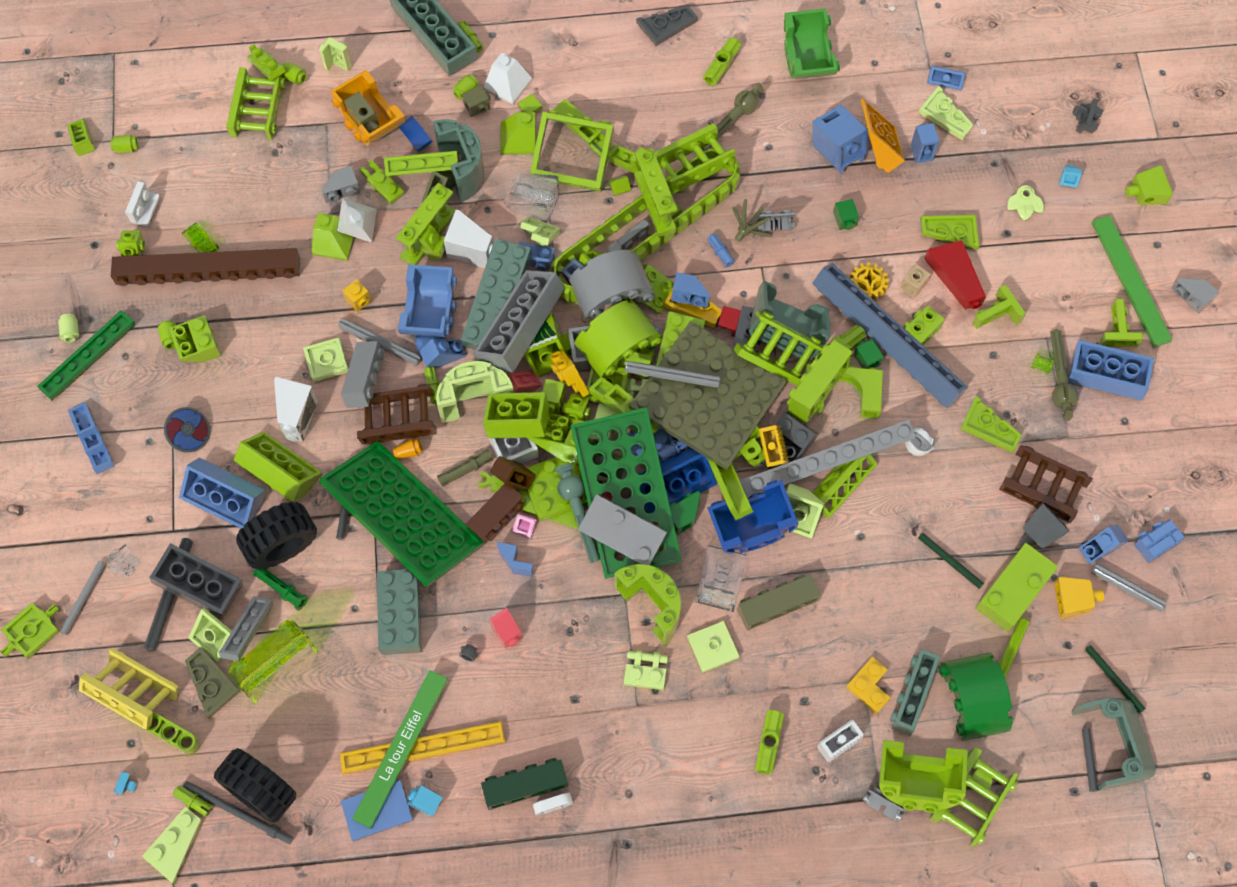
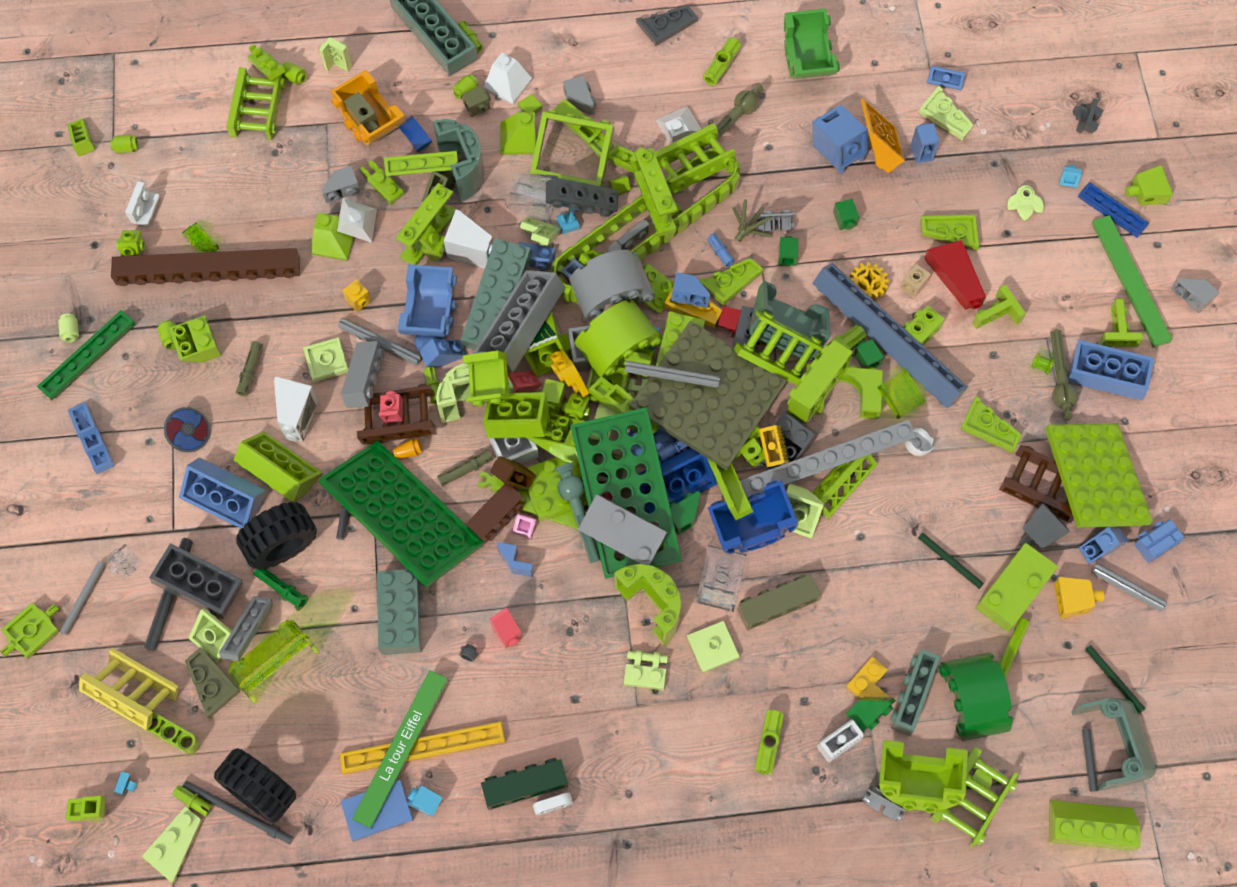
none -> lime brick [66,796,106,822]
none -> olive pin [236,341,263,396]
none -> coral brick [379,391,403,423]
none -> lime panel [463,351,509,407]
none -> dark grey brick [545,177,618,217]
none -> medium azure tile [556,211,580,234]
none -> light grey slope [563,76,596,115]
none -> white slope [656,106,701,144]
none -> lime wing [699,258,763,306]
none -> green brick [778,236,798,266]
none -> green slope [846,697,896,732]
none -> clear neon green tile [877,370,926,419]
none -> lime plate [1045,423,1153,528]
none -> lime slope [1049,800,1140,851]
none -> blue tile [1078,182,1149,238]

